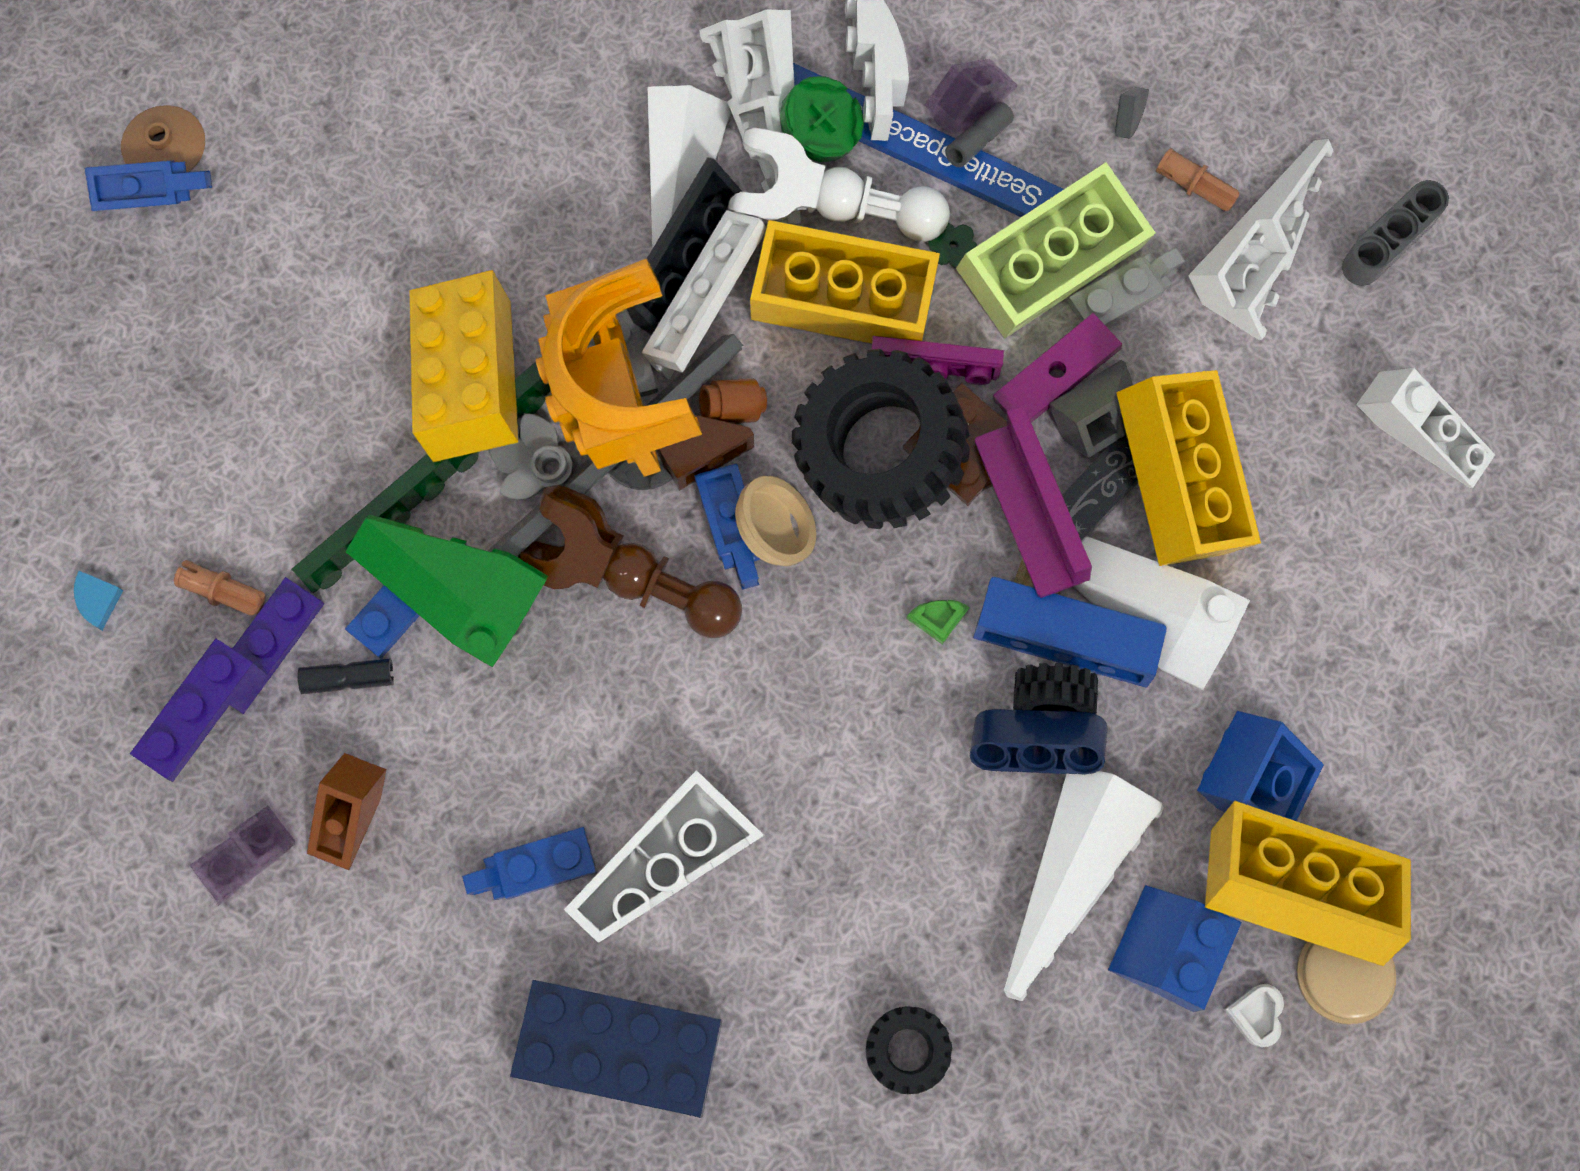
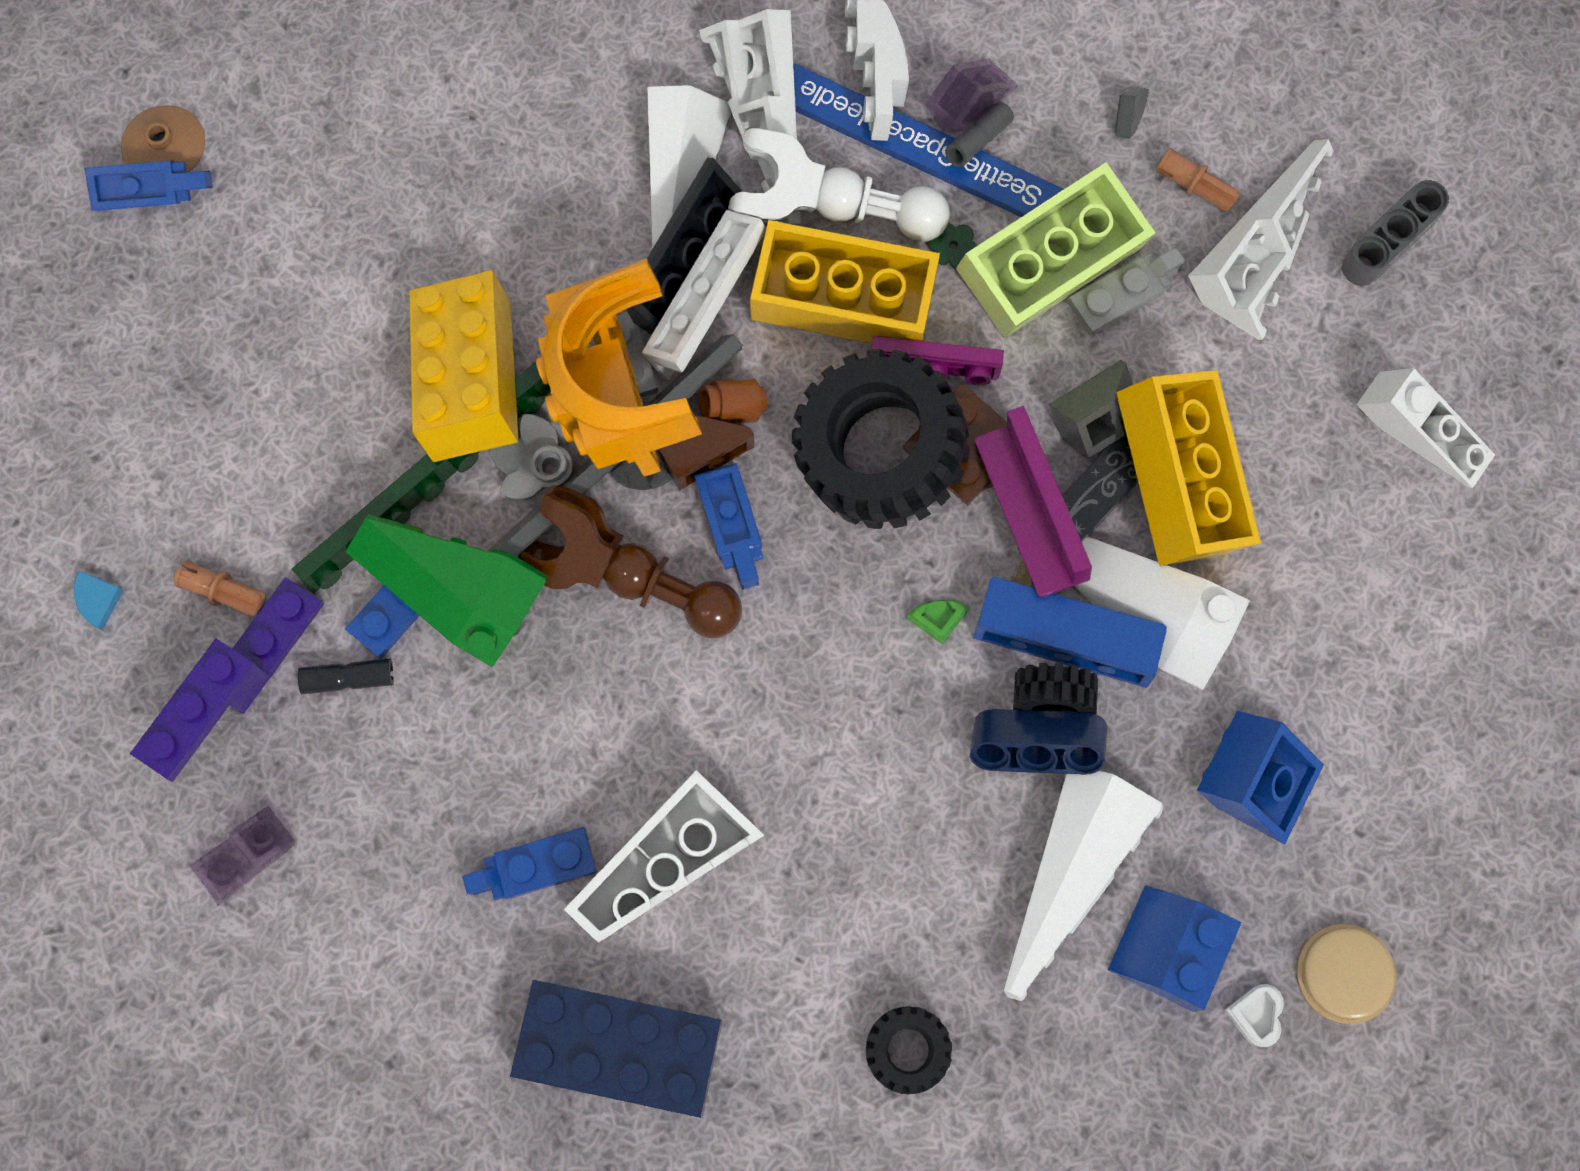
dark orange slope [307,753,387,870] -> none
tan piece [735,476,816,566] -> none
green tile [780,76,864,162] -> none
magenta tile [993,313,1122,423] -> none
yellow brick [1205,801,1411,966] -> none

